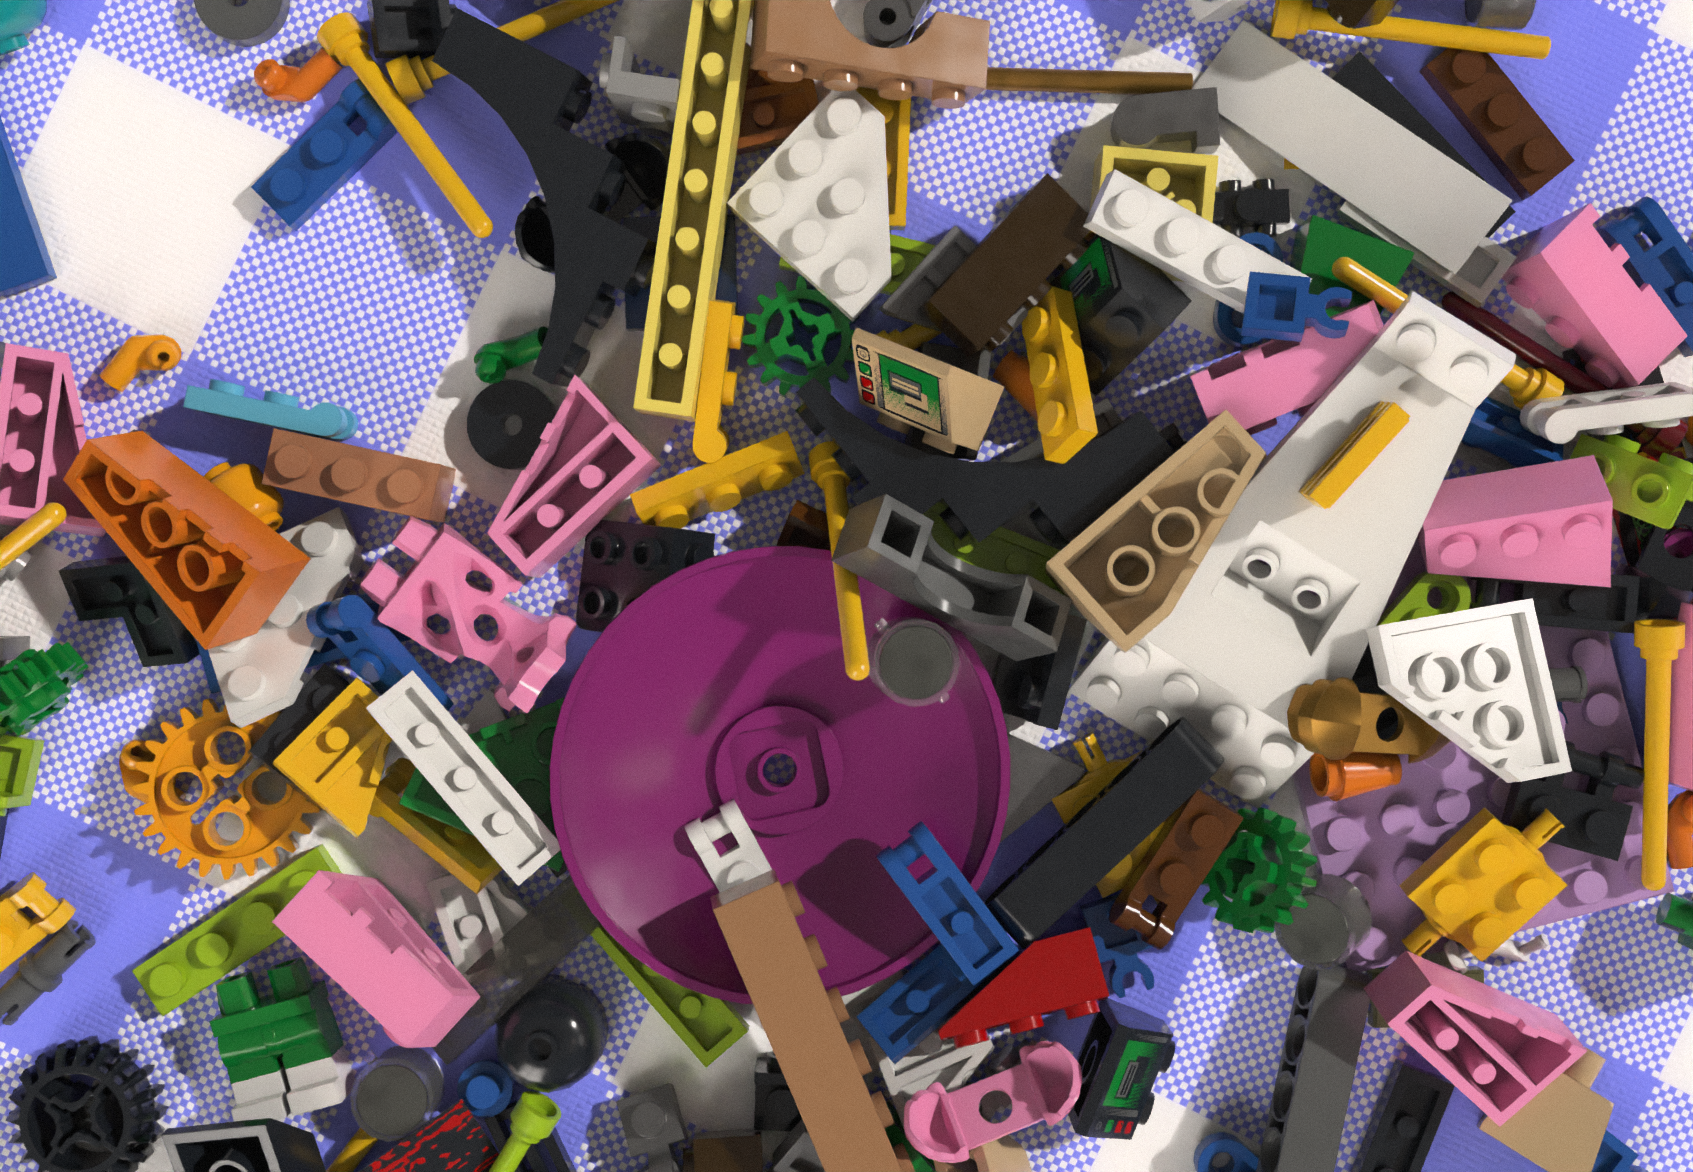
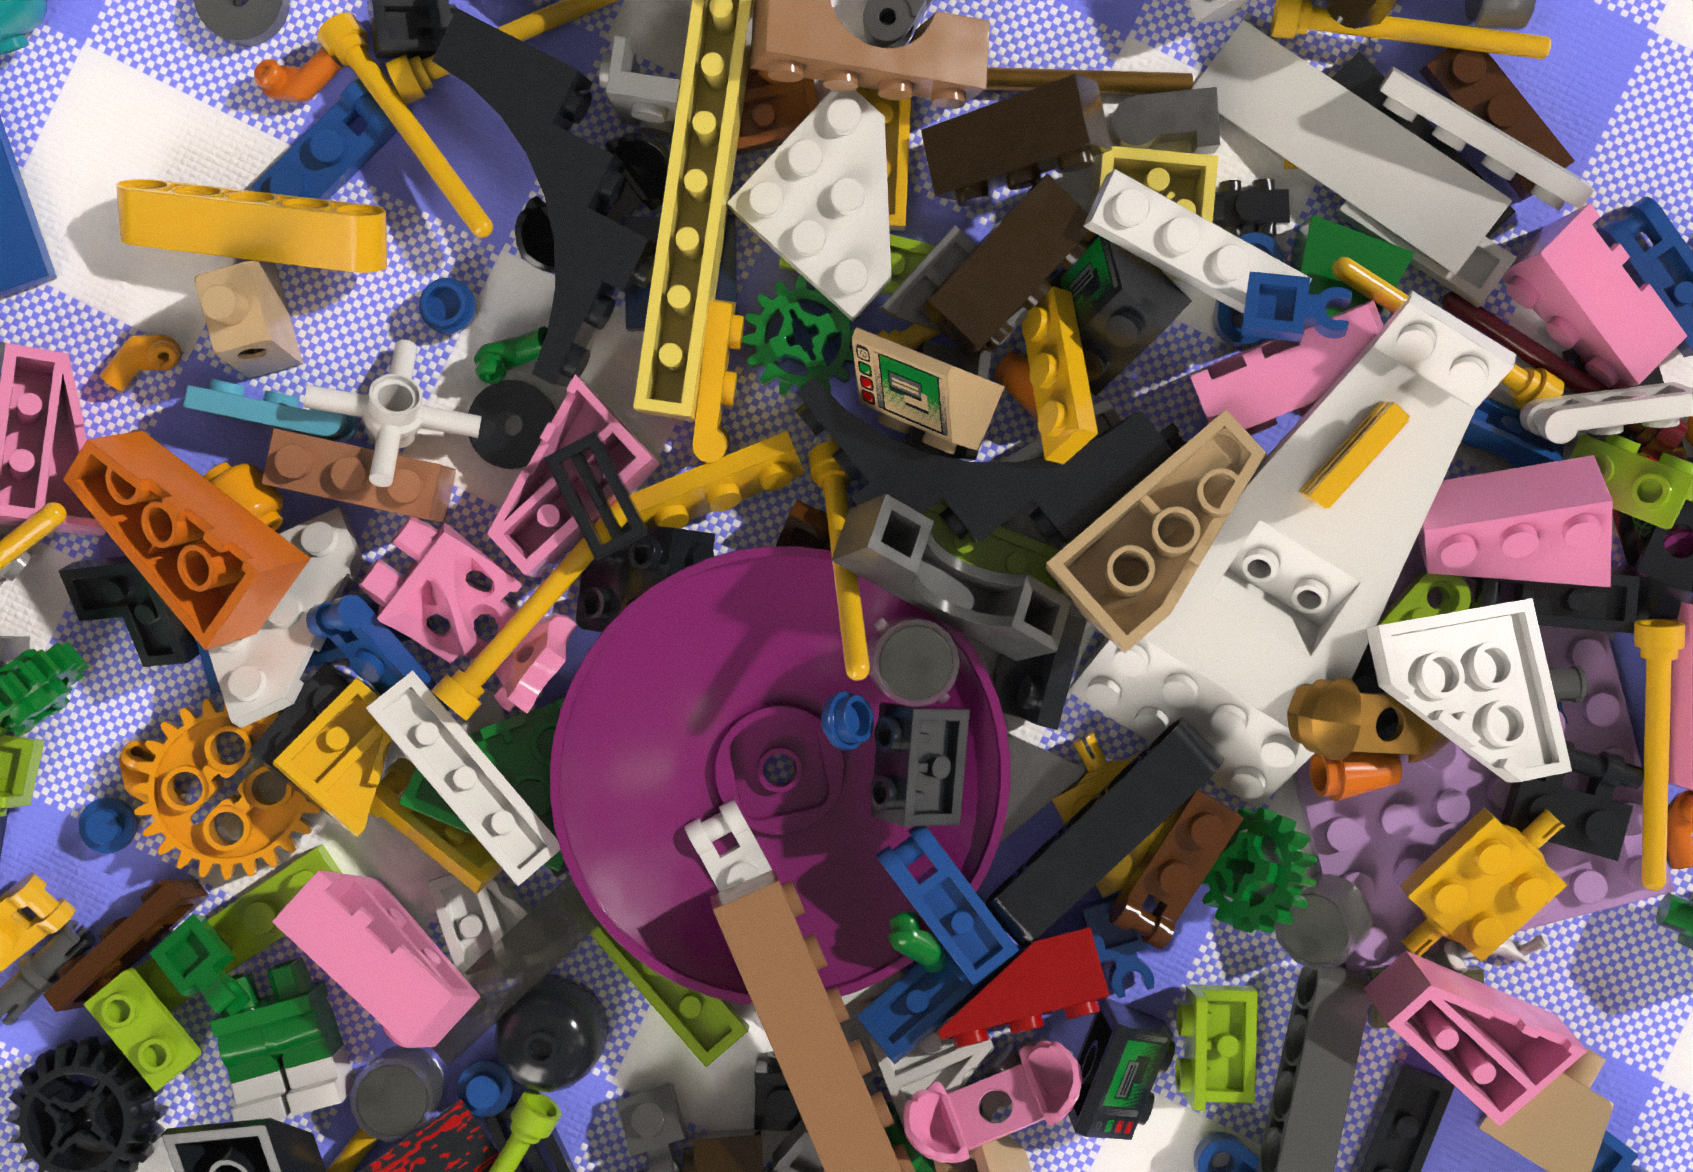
none -> reddish brown plate [43,879,209,1012]
none -> blue plate [78,797,138,854]
none -> lime bracket [83,968,201,1093]
none -> yellow beam [116,179,388,273]
none -> green plate [150,913,251,1016]
none -> tan torso [194,261,303,379]
none -> white bar [304,340,482,487]
none -> blue plate [419,278,476,335]
none -> yellow piece [431,499,628,721]
none -> black tile [544,431,651,562]
none -> blue plate [821,691,874,750]
none -> black bracket [870,702,970,827]
none -> green arm [888,912,948,973]
none -> dark brown brick [921,74,1112,207]
none -> lime bracket [1175,984,1258,1111]
none -> white plate [1379,66,1595,210]

